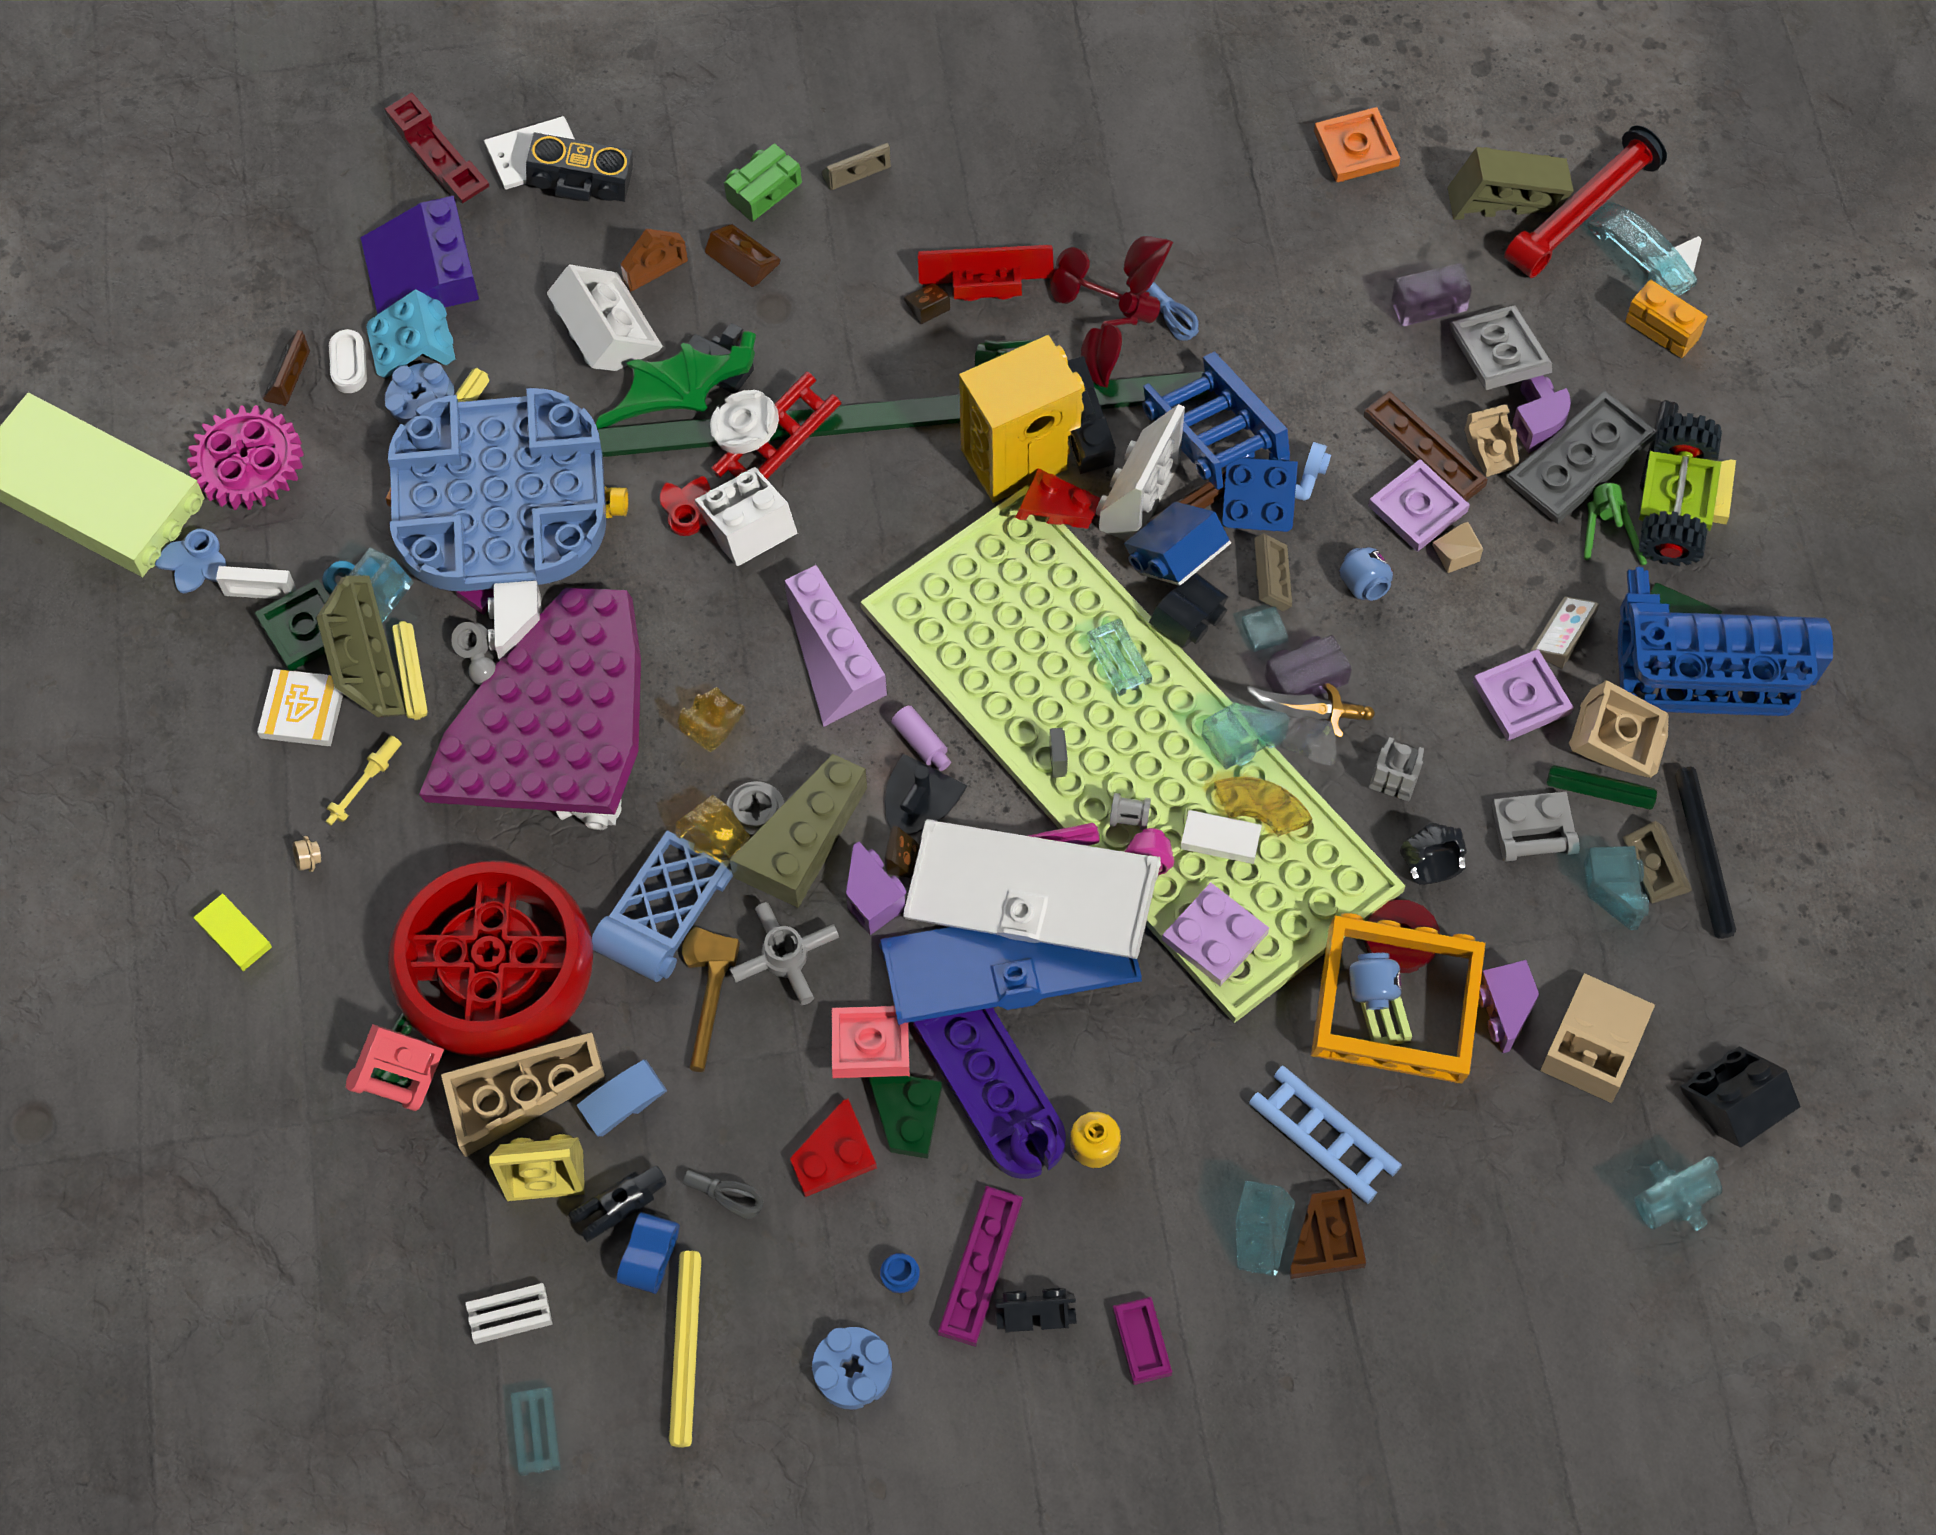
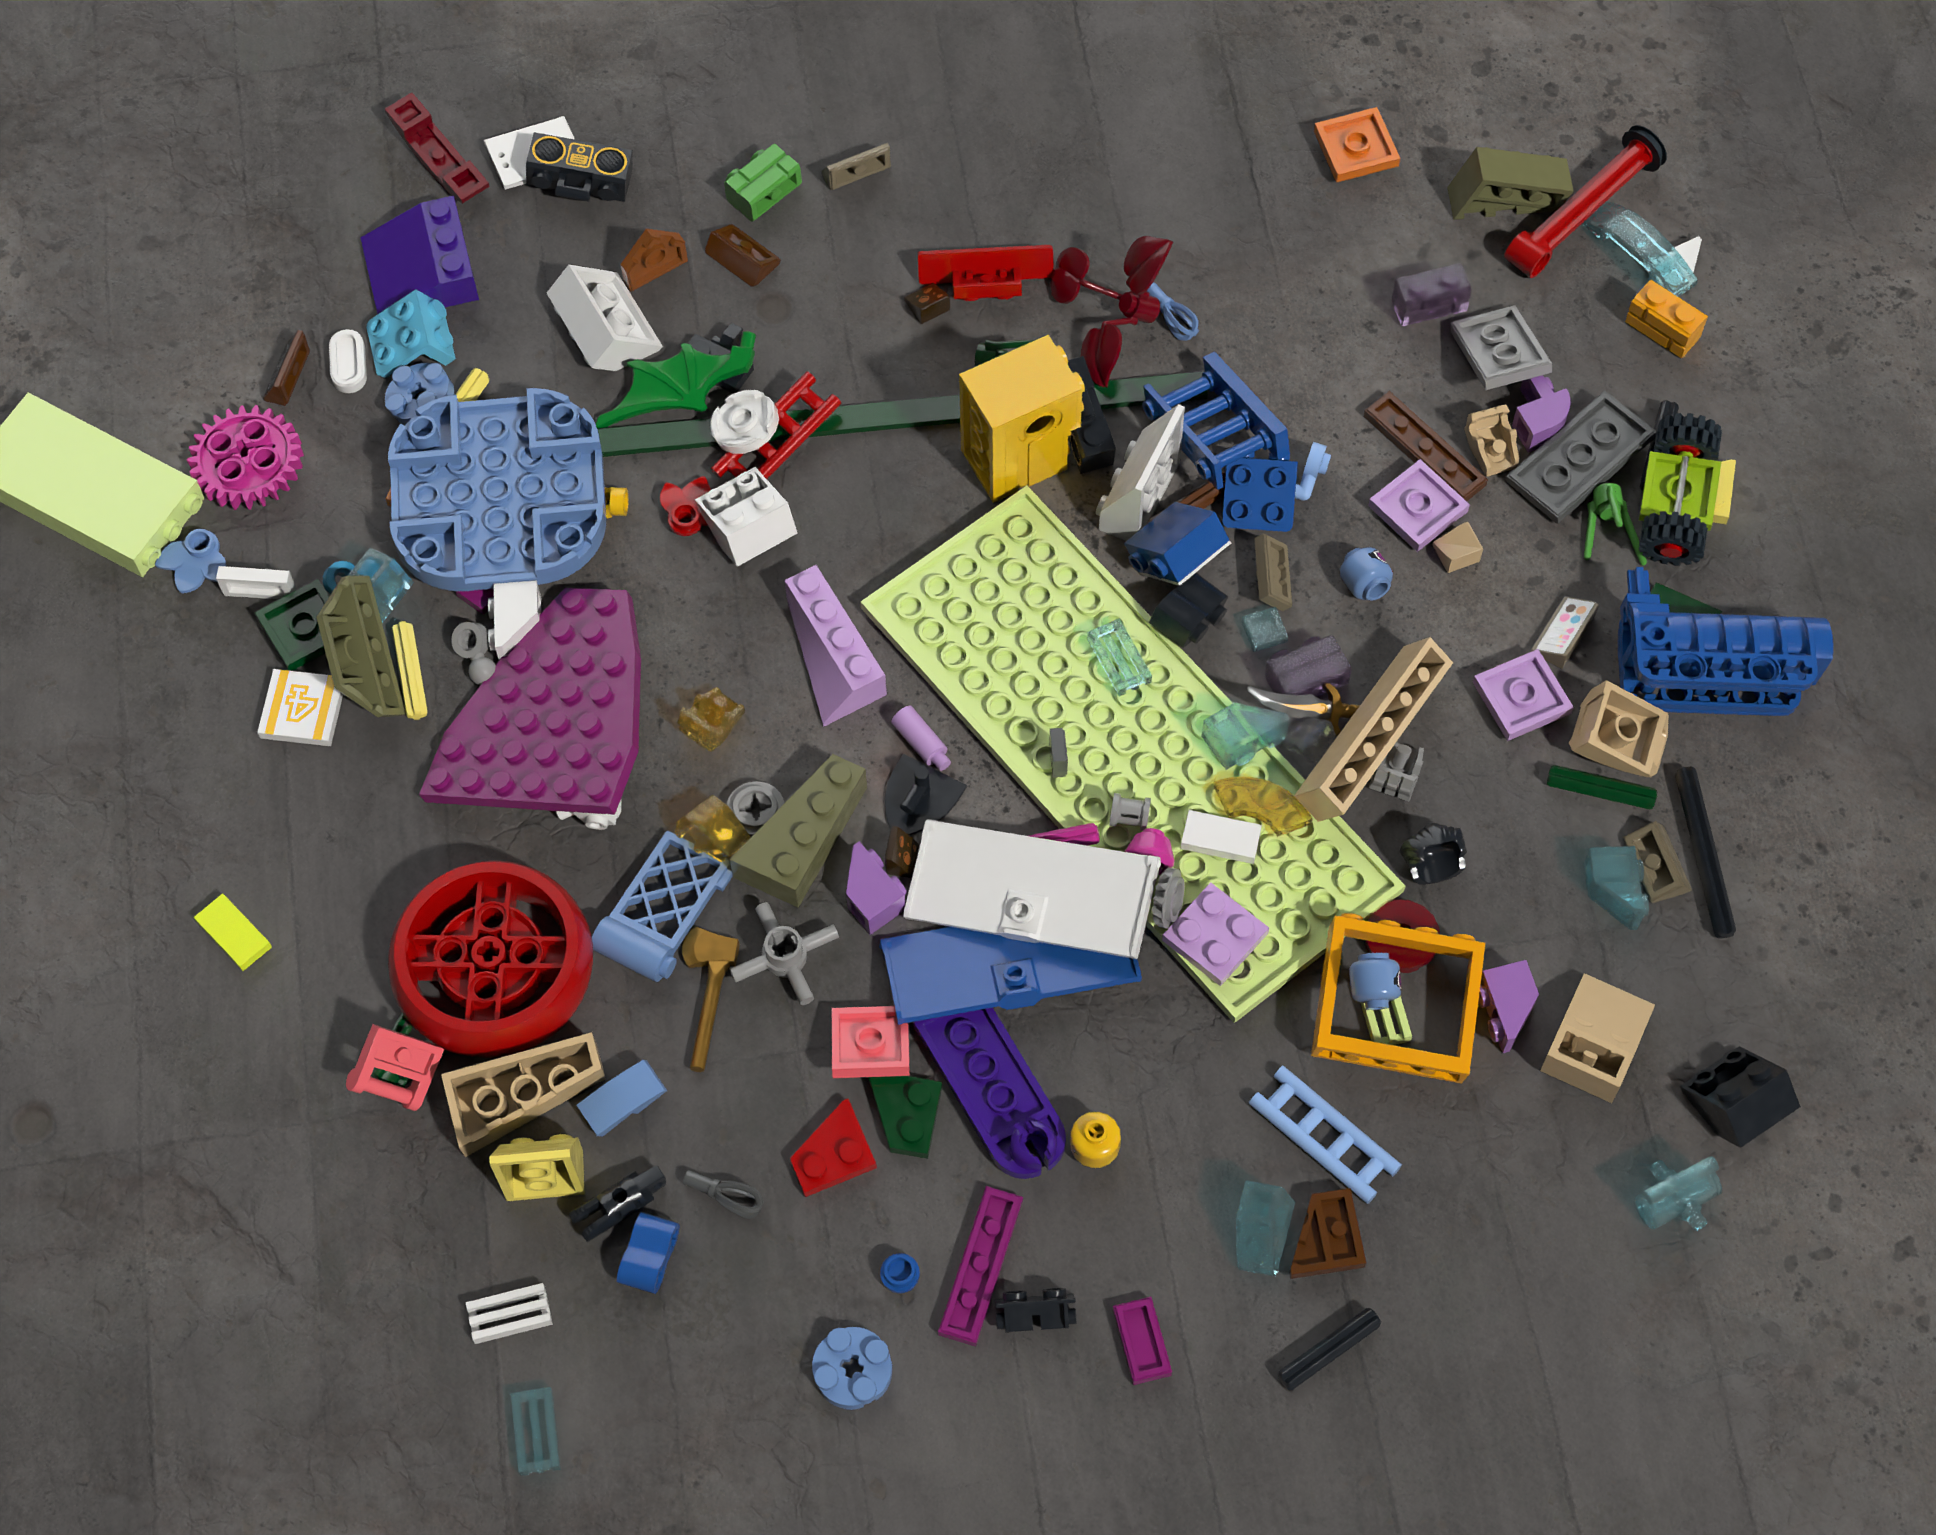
tan plate [293,836,321,872] -> none
light yellow piece [325,735,402,826] -> none
light yellow axle [669,1251,701,1448] -> none
red wing [1015,468,1101,529] -> none
light grey plate [1492,791,1580,862] -> none
none -> light grey gear [1152,867,1185,928]
none -> black axle [1278,1308,1381,1391]
none -> tan brick [1294,637,1453,822]

